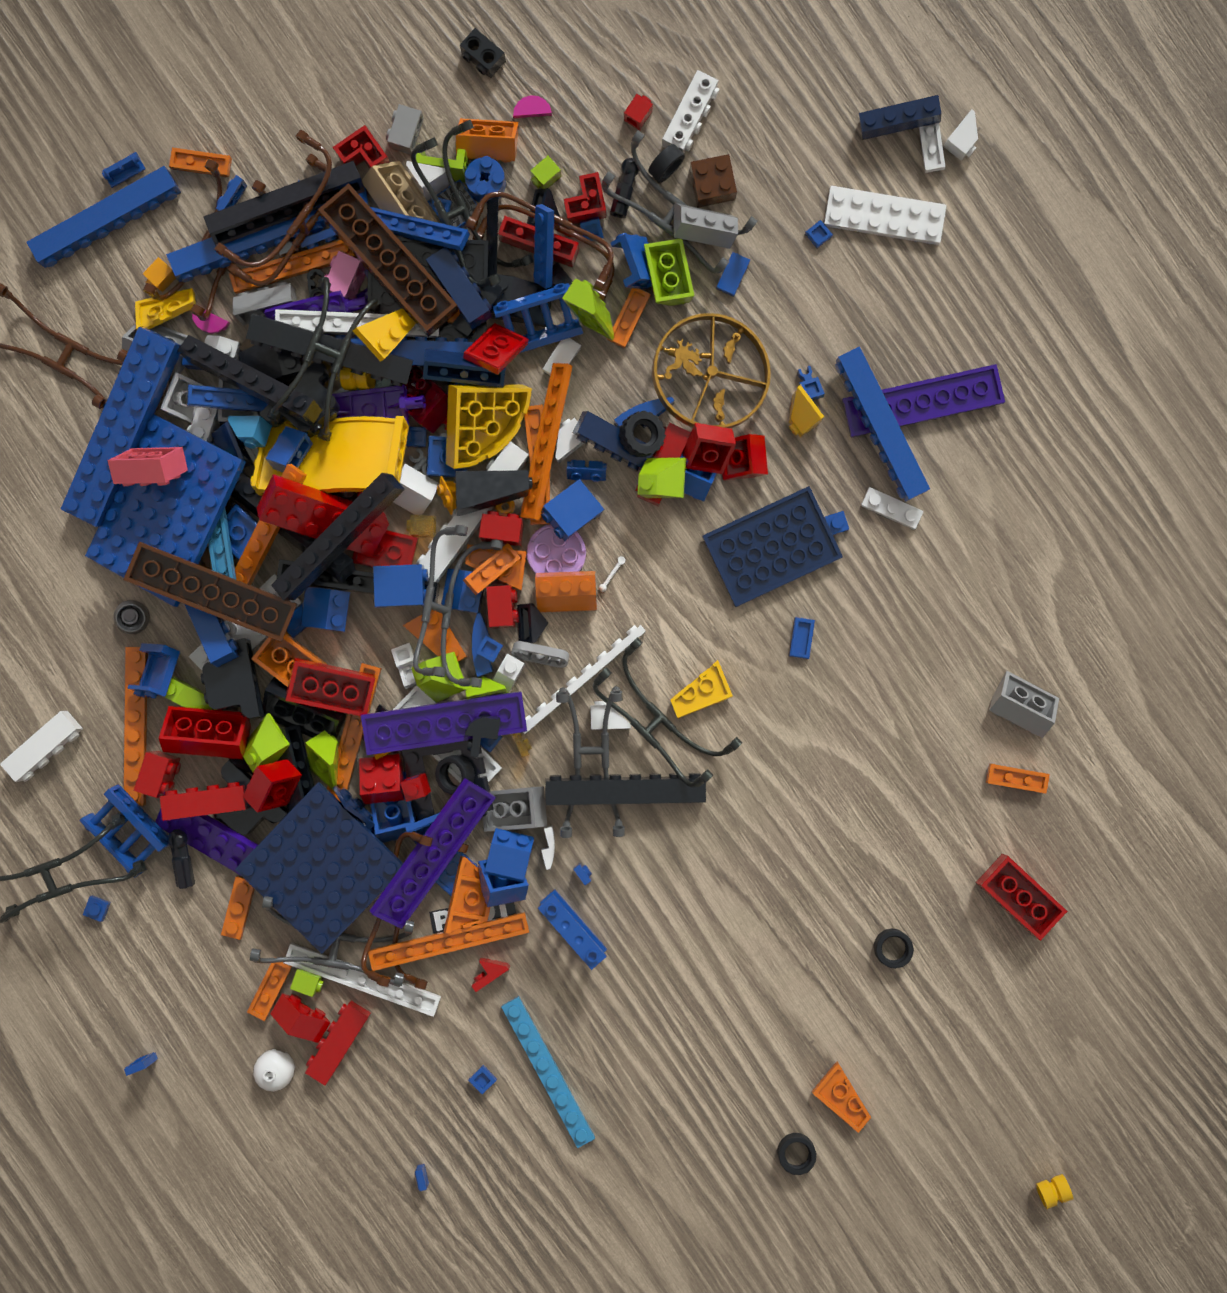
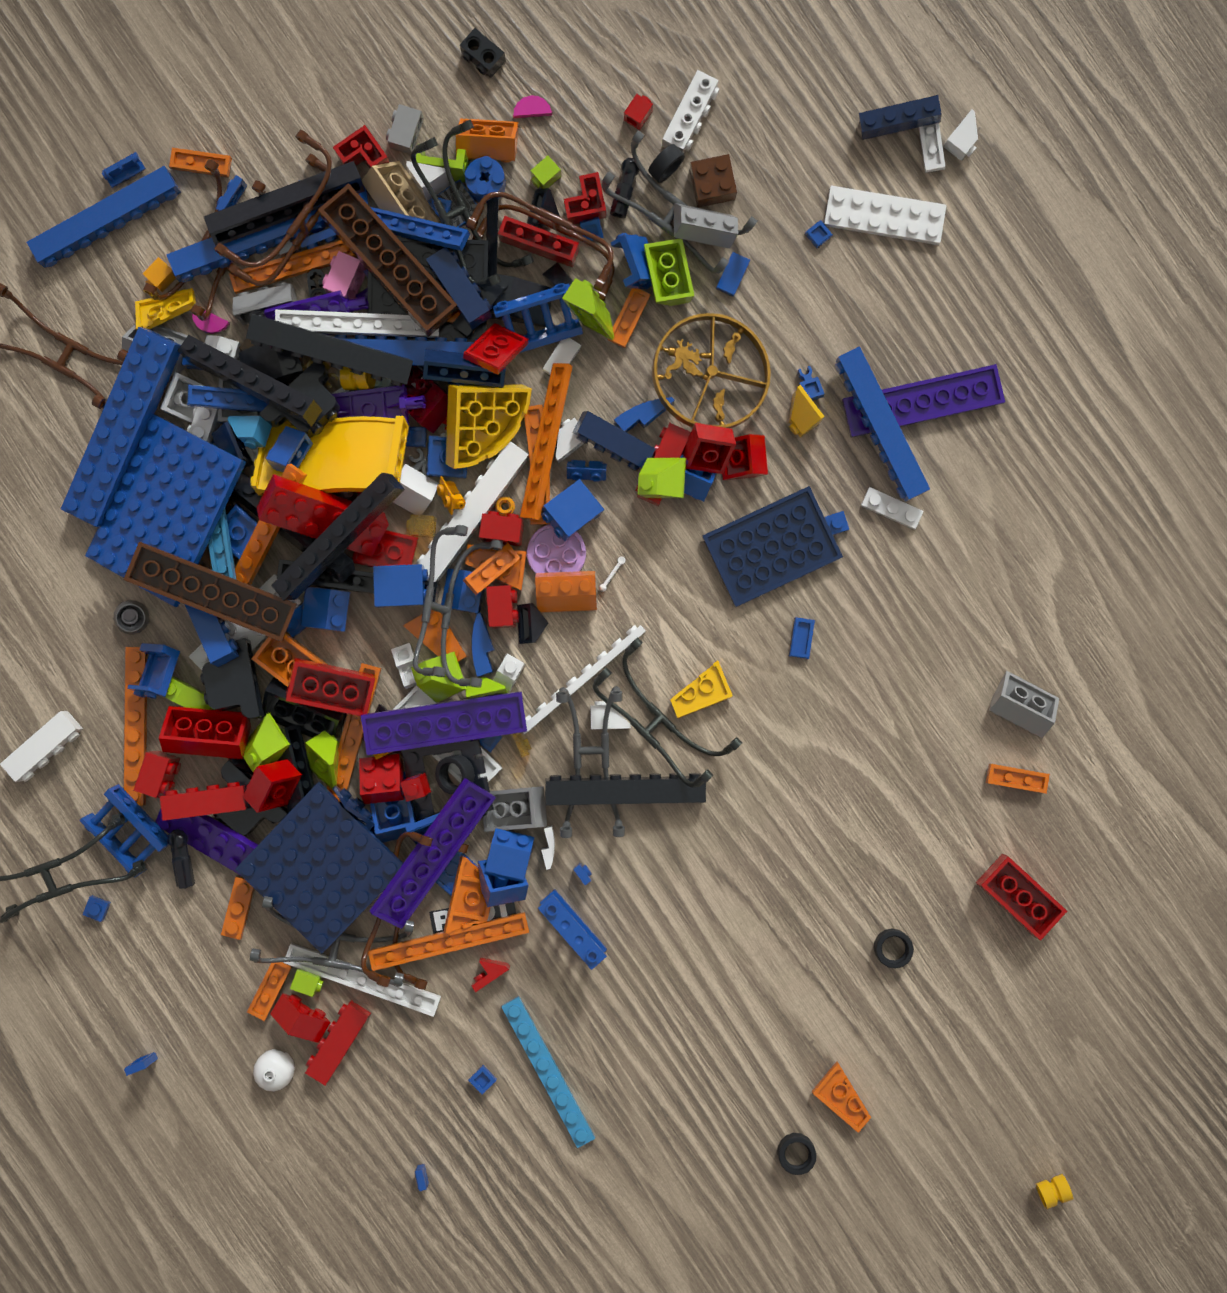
coral brick [107,447,188,486] -> none
pearl dark grey bar [267,277,381,441] -> none
yellow wing [352,308,416,362] -> none
black slope [455,470,532,516] -> none
black brick [465,715,500,757] -> none
blue plate [476,635,504,663] -> none
light grey beam [511,641,569,668] -> none
blue plate [533,204,554,289] -> none
black tyre [619,411,666,457] -> none

